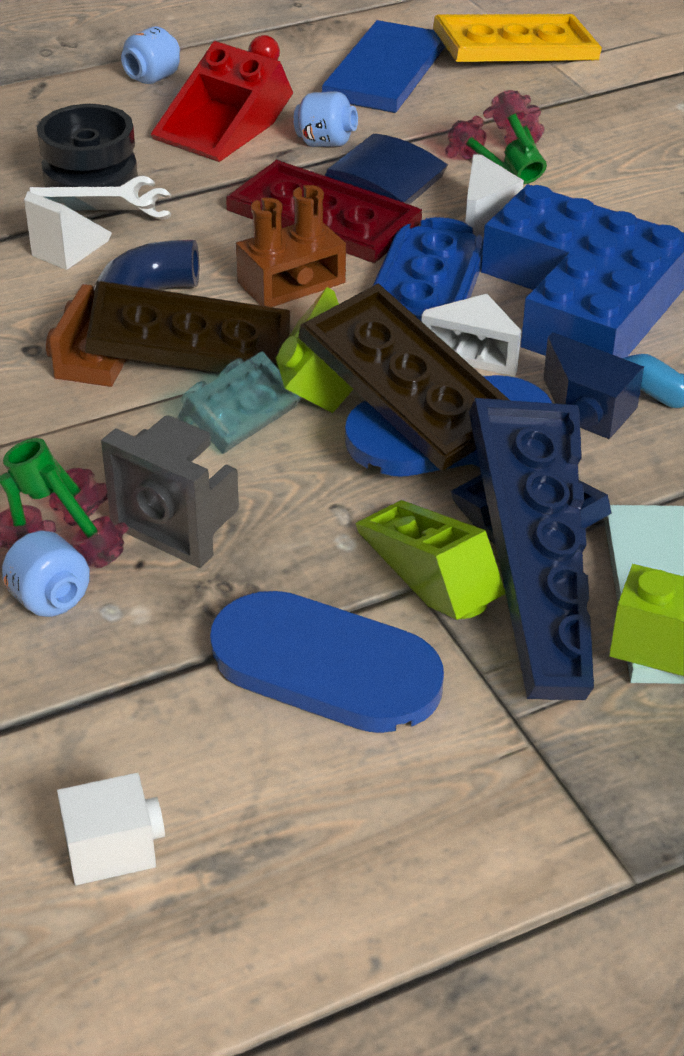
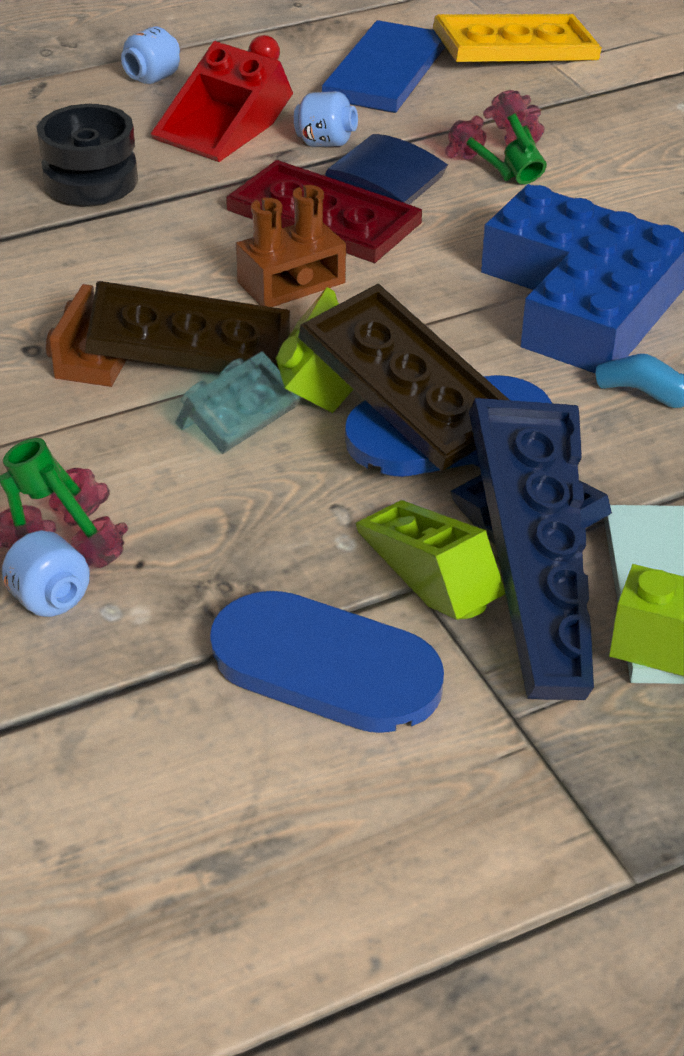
white slope [24,191,112,270] -> none
white flag [30,176,171,220] -> none
white brick [57,773,165,886] -> none
dark blue cylinder [94,240,200,294] -> none
flat silver panel [101,415,239,568] -> none
blue tile [373,217,484,322] -> none
white slope [422,294,521,377] -> none
white slope [465,154,524,236] -> none
dark blue slope [543,332,644,439] -> none

